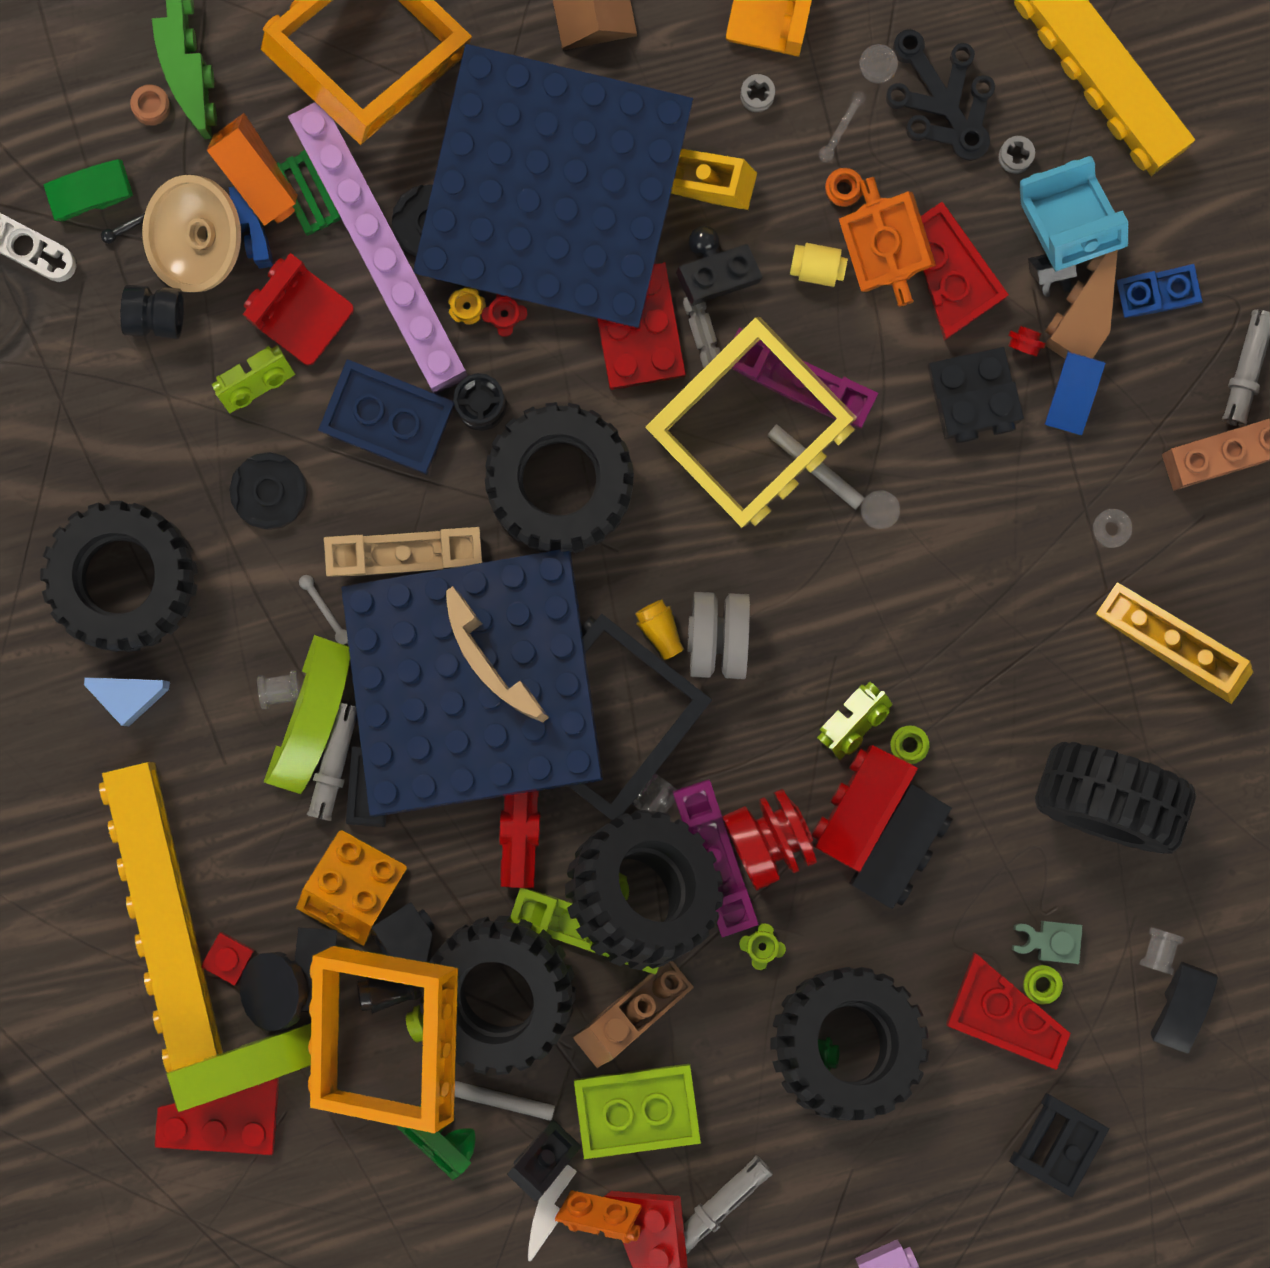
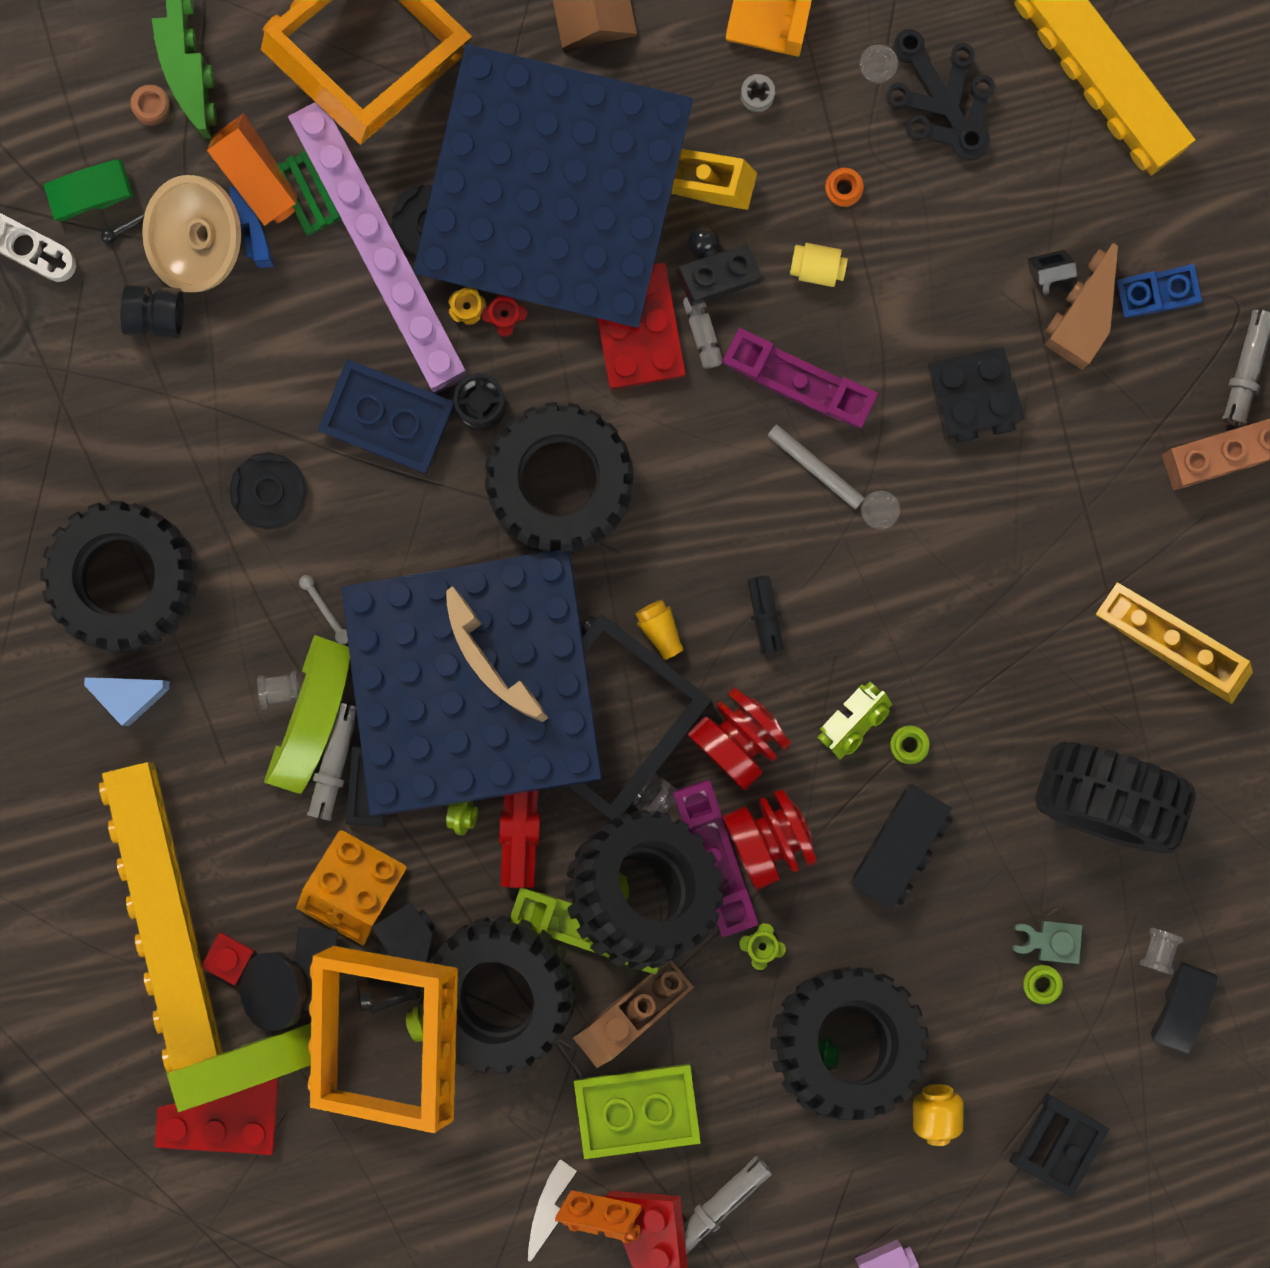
lime hinge [211,345,296,413] -> none
red bracket [243,253,354,366] -> none
tan slope [324,527,482,577] -> none
green tile [396,1105,475,1180] -> none
light grey bar [455,1081,555,1121] -> none
black slope [507,1119,582,1202] -> none
light yellow window [645,317,857,528] -> none
light grey wheel [687,592,750,679] -> none
red slope [811,745,918,872] -> none
clear hinge [819,91,866,163] -> none
orange plate [839,177,936,307] -> none
red wing [921,201,1009,341] -> none
red wing [946,953,1071,1070] -> none
light grey bush [999,136,1035,174] -> none
red plate [1008,326,1046,357] -> none
medium azure panel [1020,156,1128,272] -> none
blue slope [1045,351,1105,435] -> none
clear plate [1093,509,1132,548] -> none
none -> lime plate [446,801,478,835]
none -> red wheel [687,687,792,791]
none -> black axle [748,575,785,654]
none -> yellow head [913,1084,964,1146]

